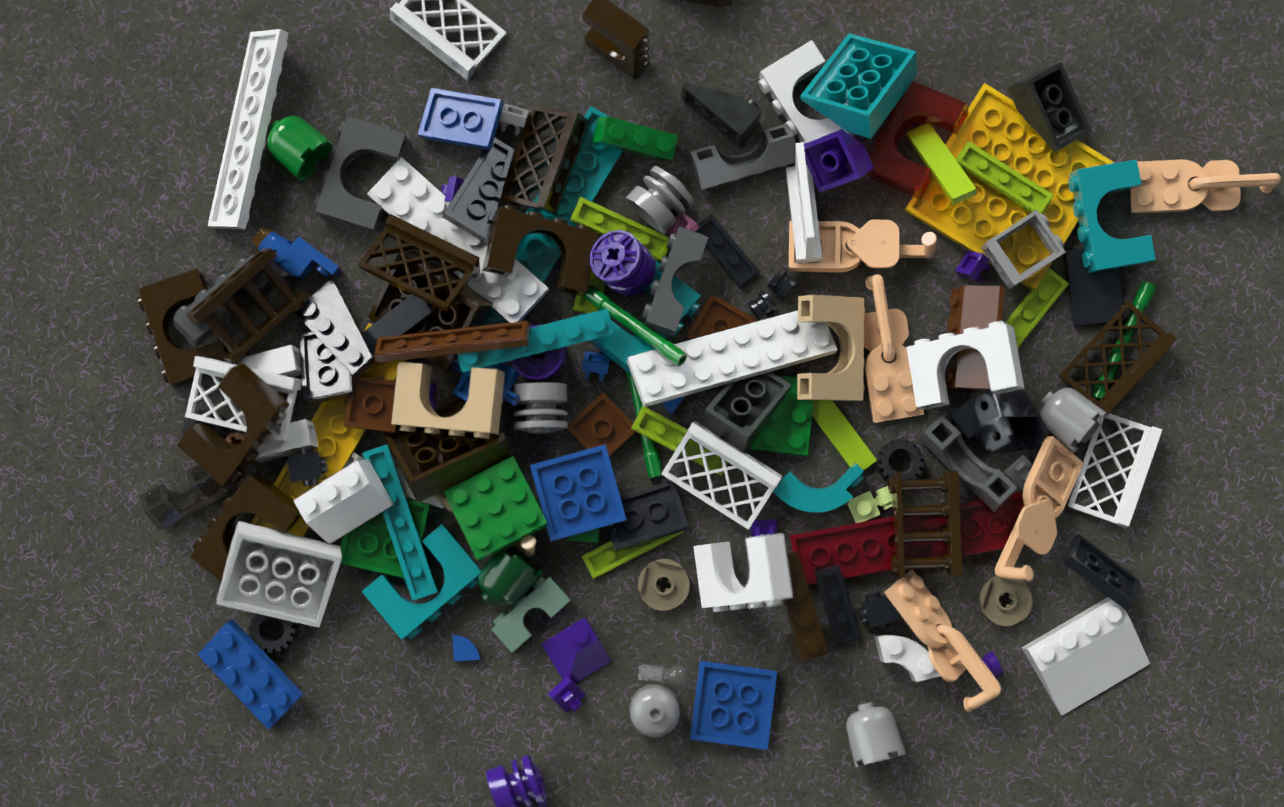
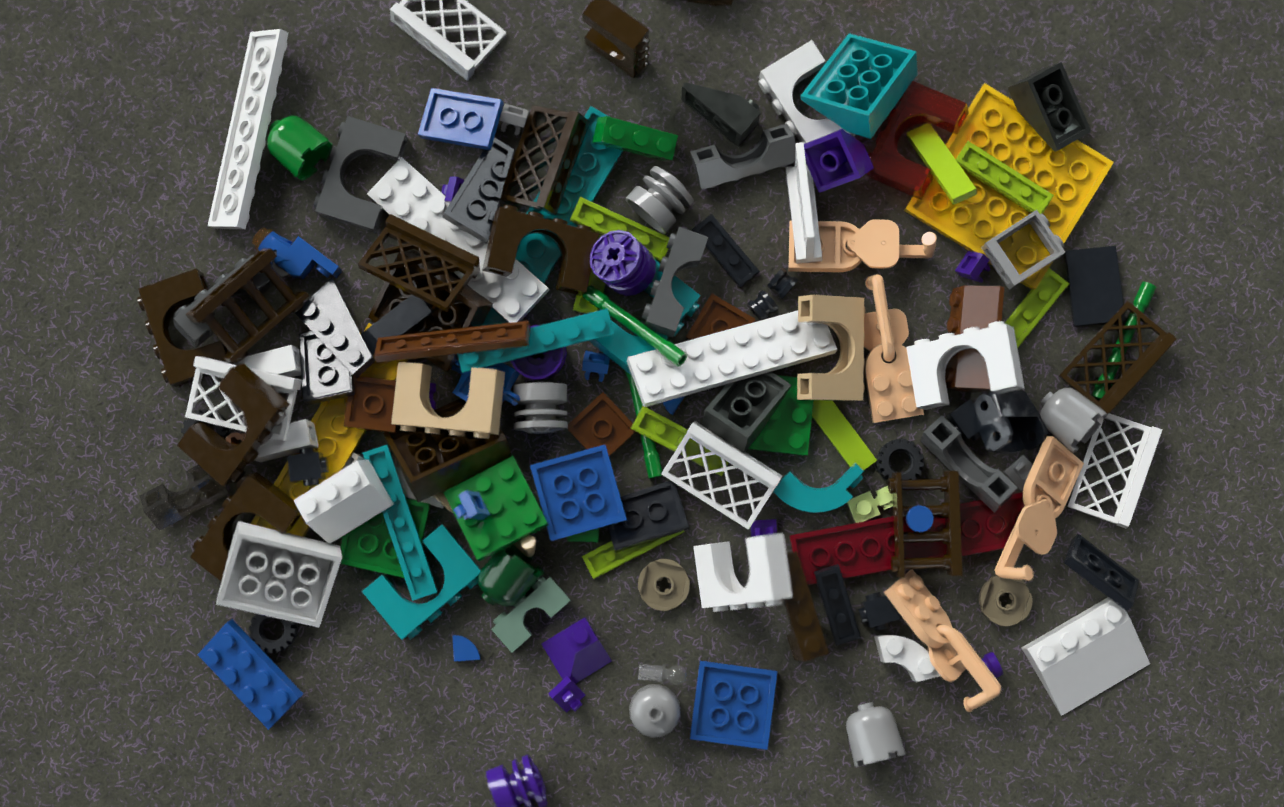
bright pink tile [667,213,700,236] -> none
teal arch [1068,159,1156,273] -> none
light nougat plate [1130,160,1281,213] -> none
none -> blue tile [454,490,490,520]
none -> blue tile [906,505,933,532]

